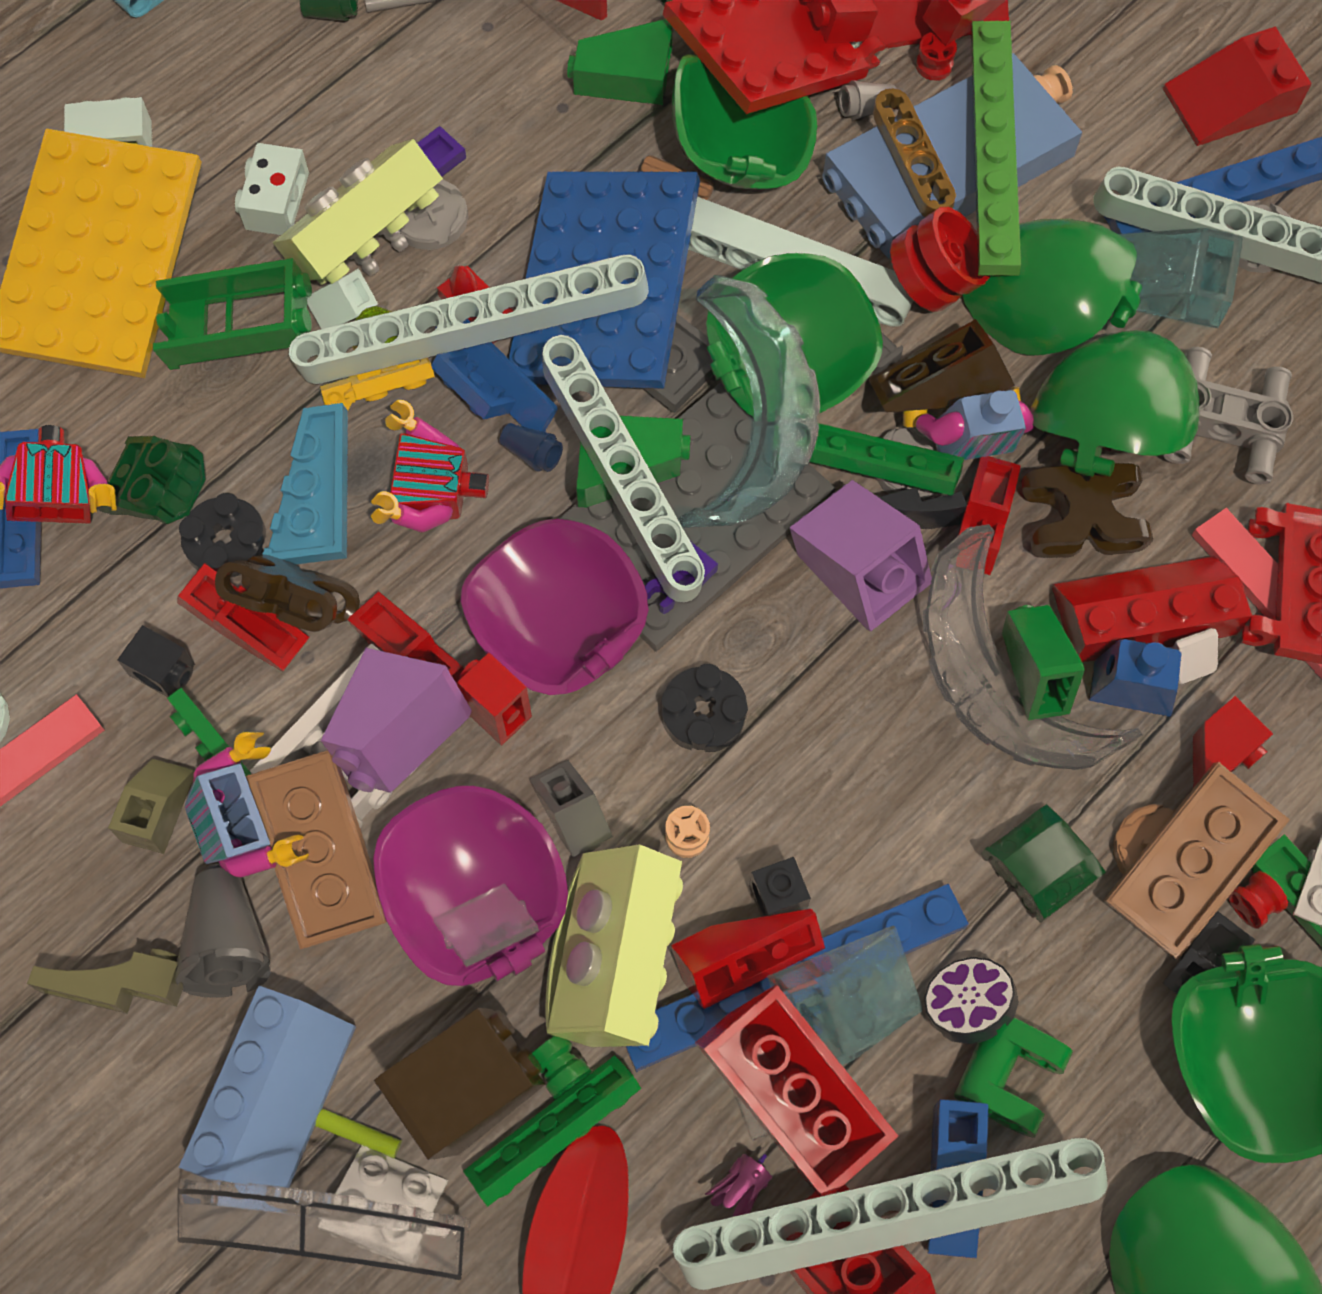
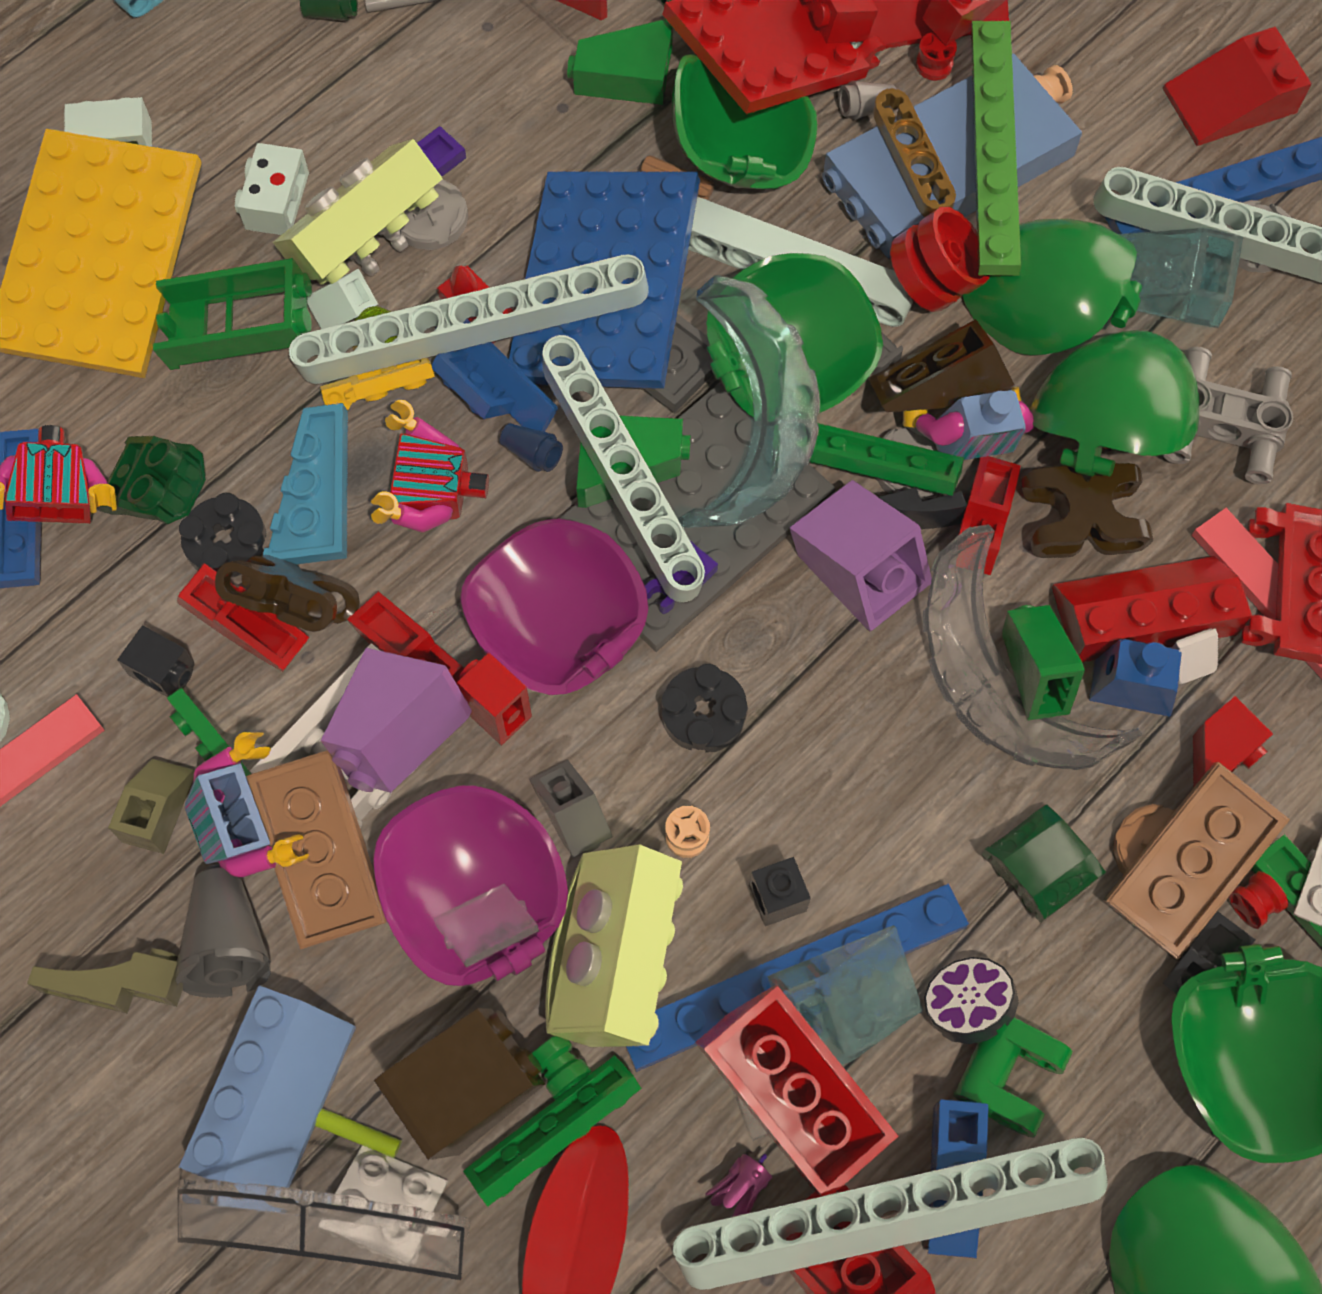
red slope [671,909,825,1009] -> none

